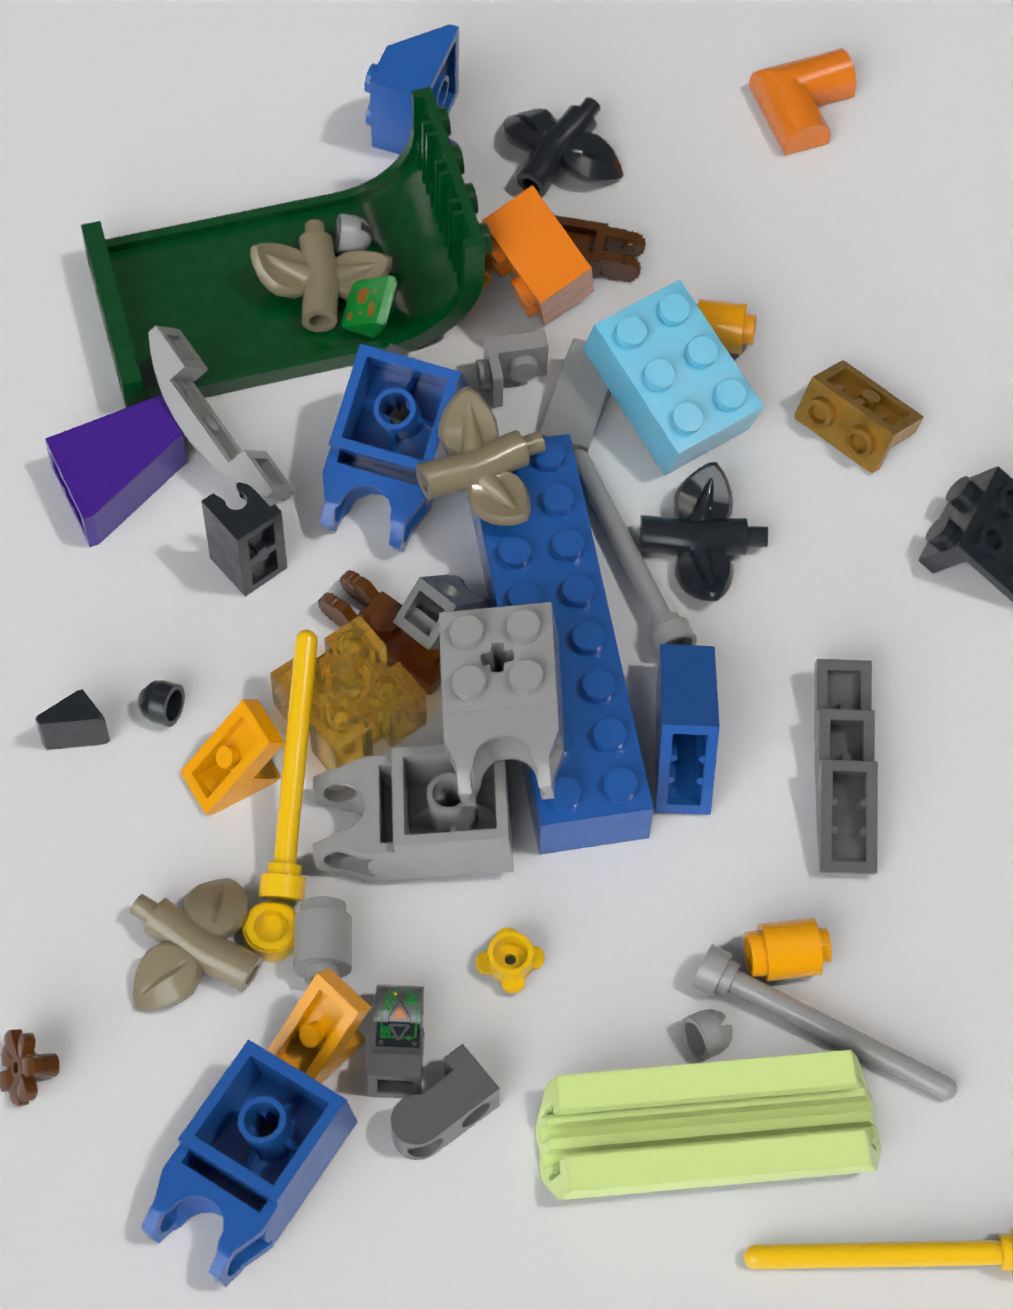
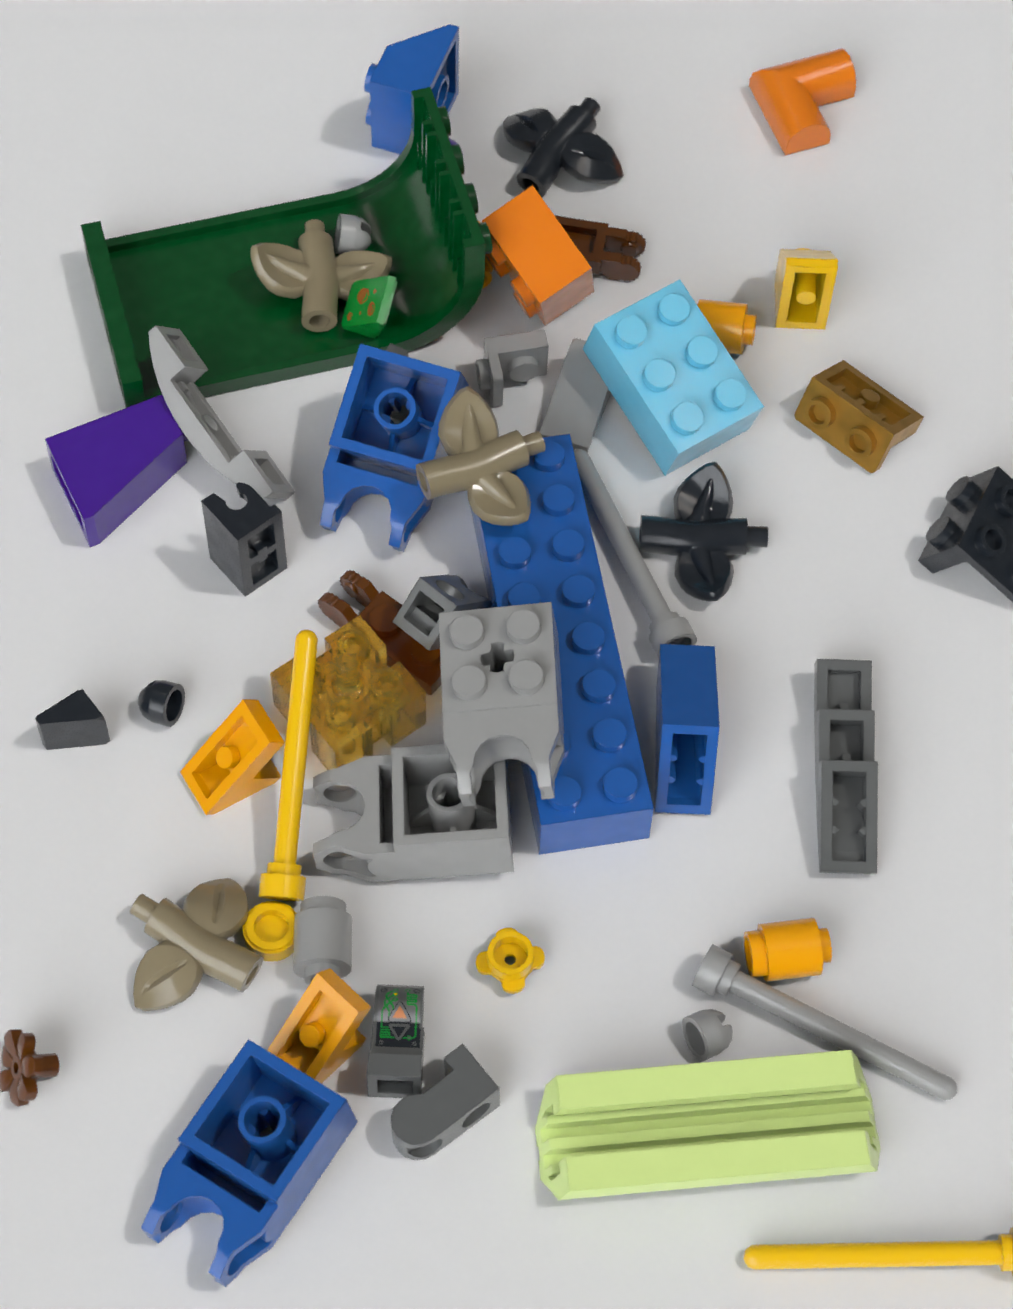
none -> yellow slope [775,248,838,330]

